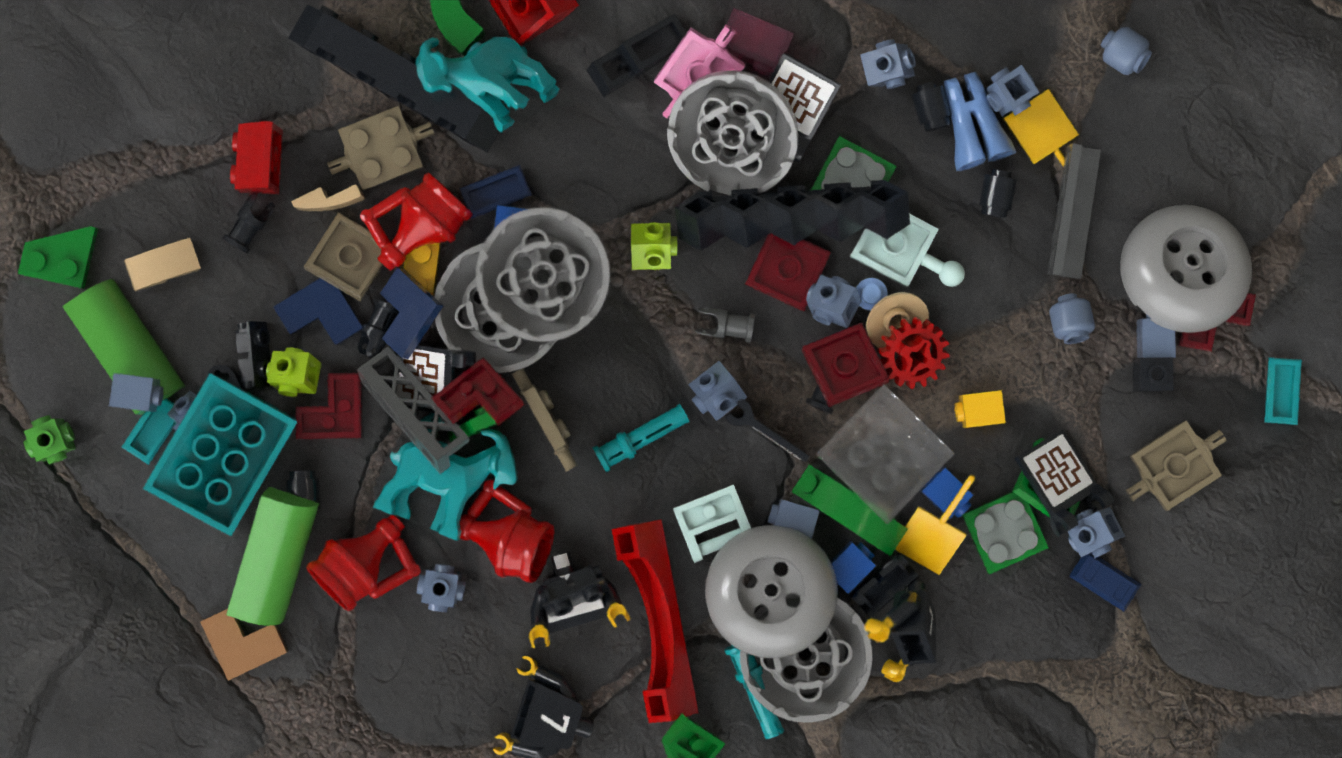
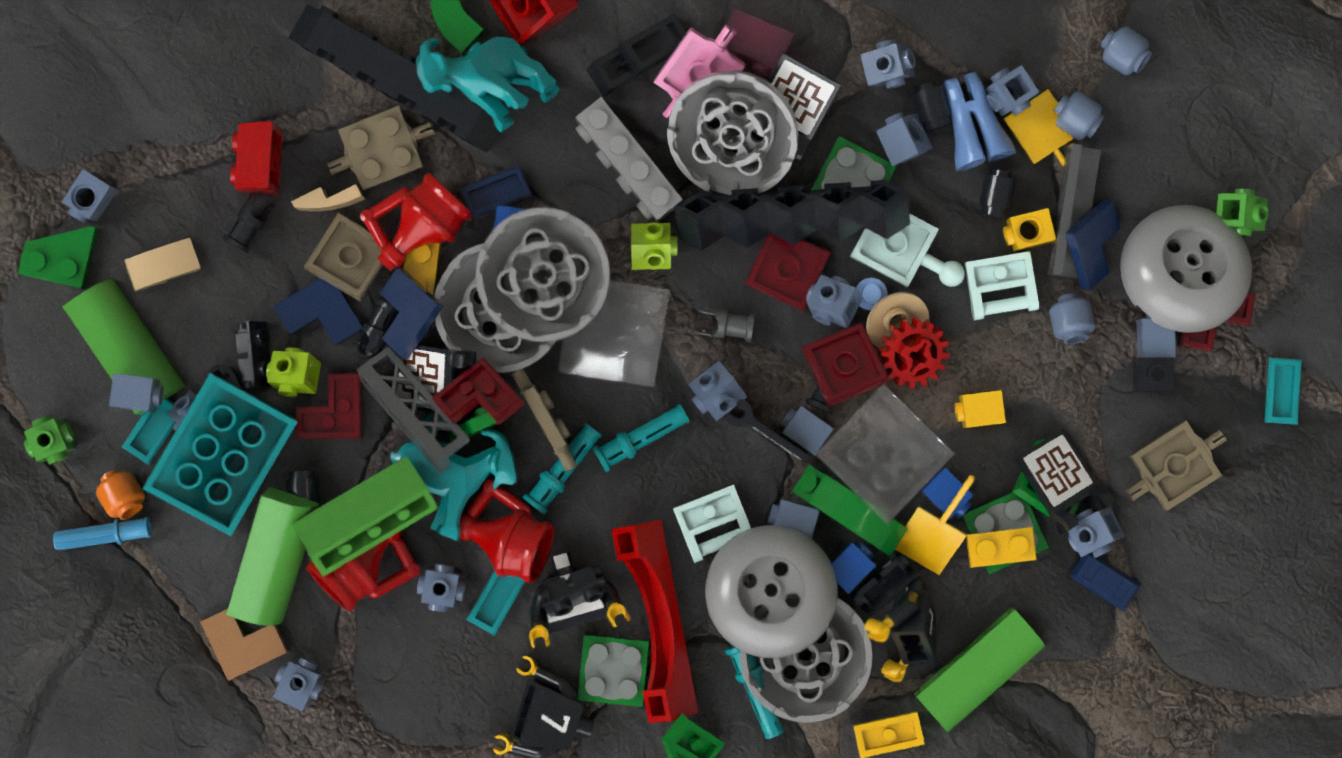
none -> dark azure axle [53,517,152,551]
none -> sand blue brick [62,169,117,223]
none -> orange head [95,470,145,520]
none -> sand blue brick [273,657,325,711]
none -> bright green brick [292,456,438,577]
none -> teal tile [466,570,525,636]
none -> teal pin [522,423,602,515]
none -> clear slope [558,281,670,388]
none -> light grey brick [575,97,683,223]
none -> light grey piece [577,634,649,707]
none -> sand blue brick [780,406,833,456]
none -> yellow plate [853,711,925,758]
none -> sand blue brick [876,112,933,167]
none -> bright green brick [913,607,1046,733]
none -> light aqua plate [964,251,1039,321]
none -> yellow plate [966,527,1037,568]
none -> yellow brick [1003,208,1056,252]
none -> sand blue head [1054,91,1105,140]
none -> dark blue tile [1066,200,1120,290]
none -> bright green brick [1216,189,1269,237]

